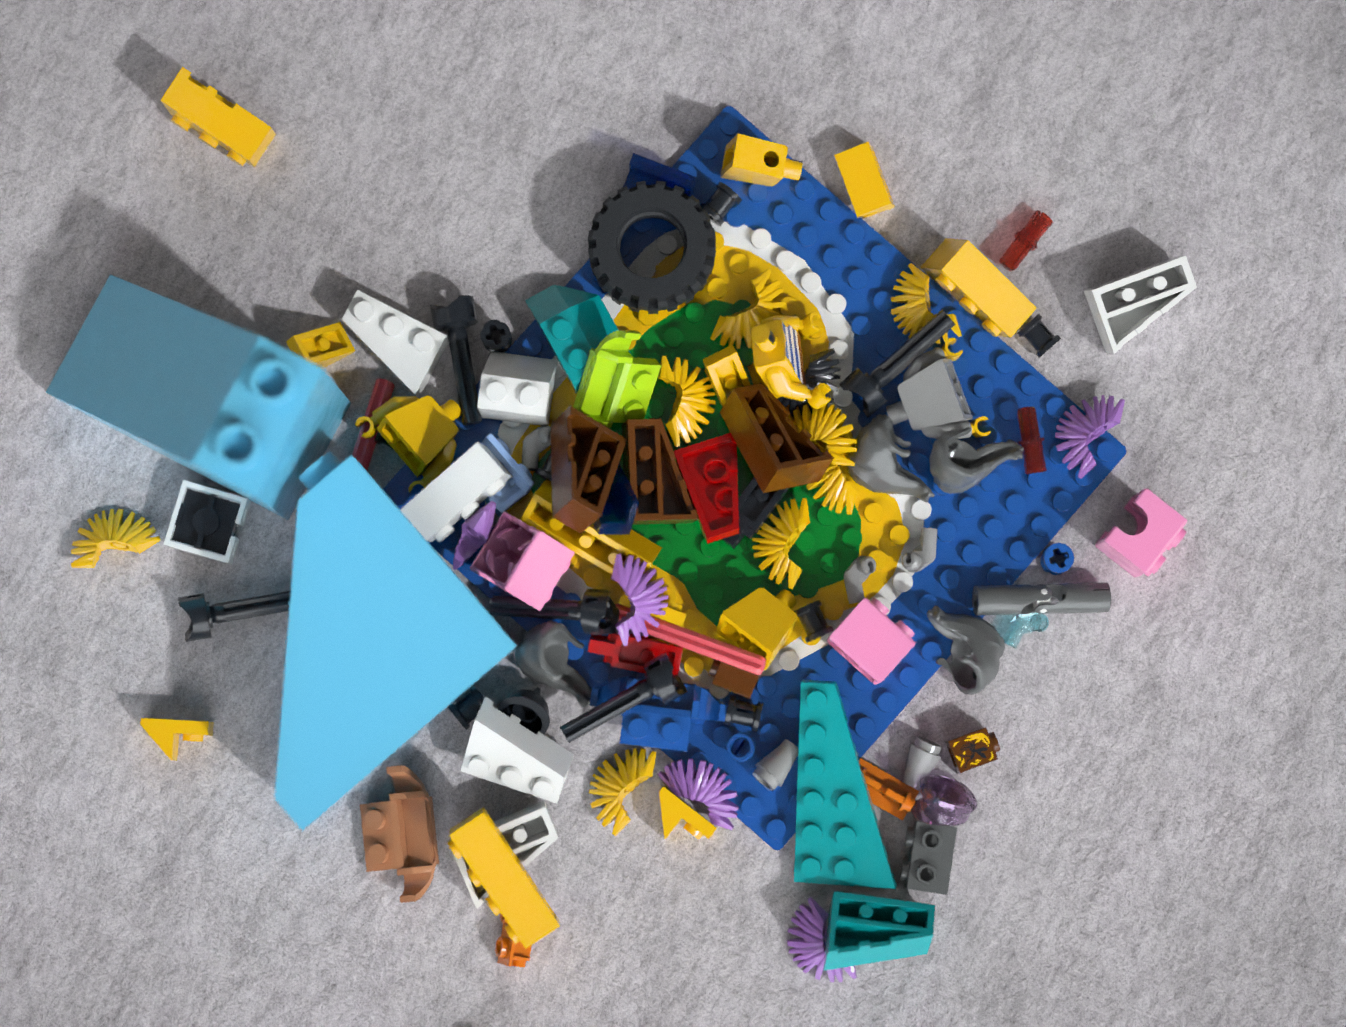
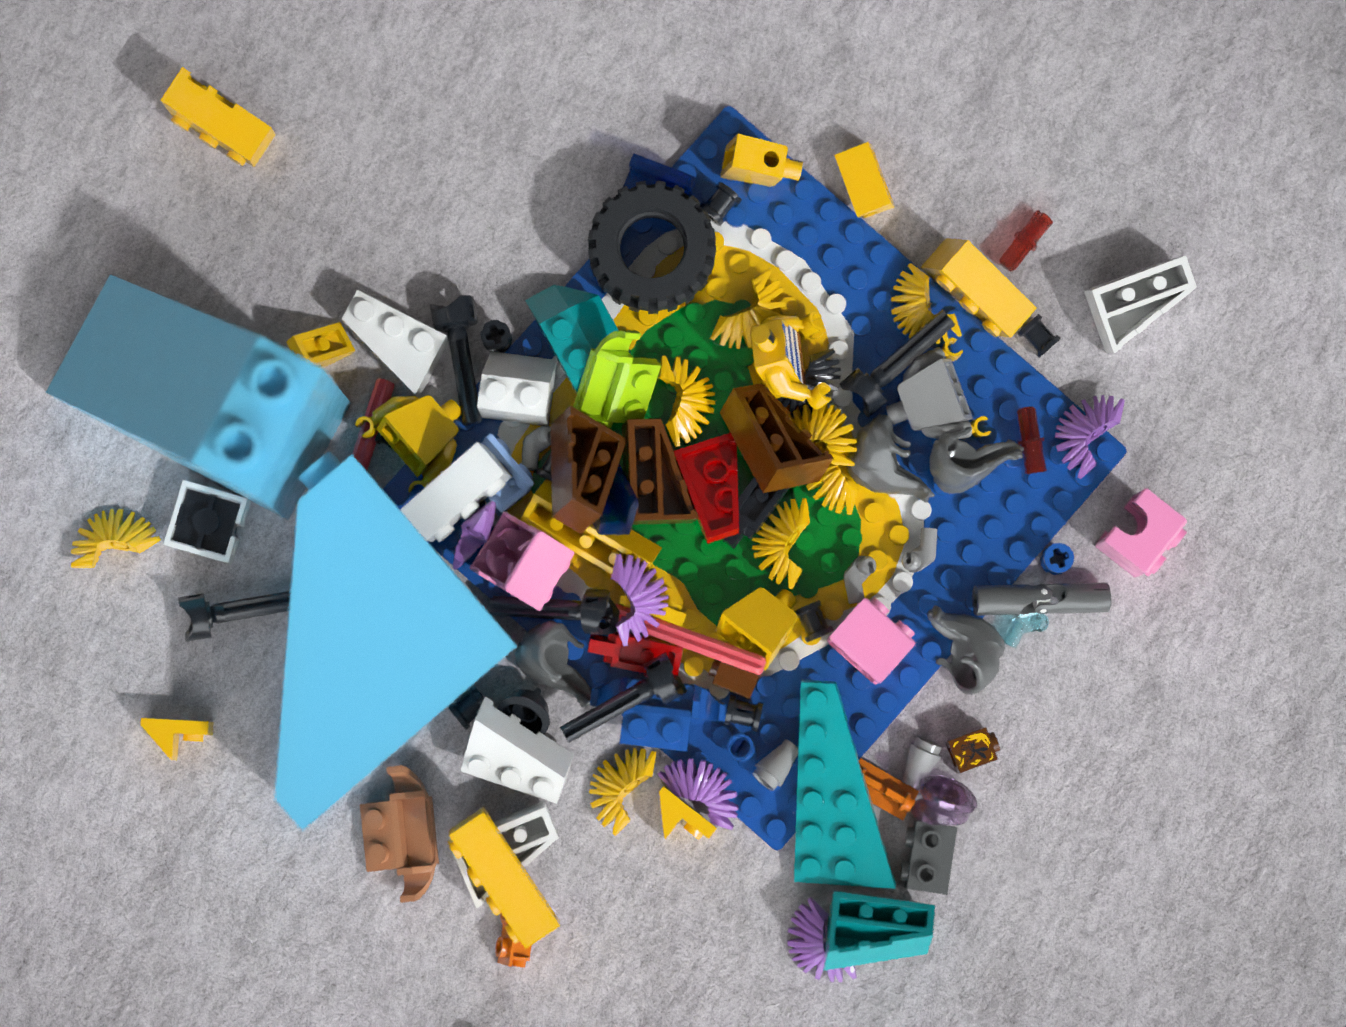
yellow slope [702,345,750,407] -> none

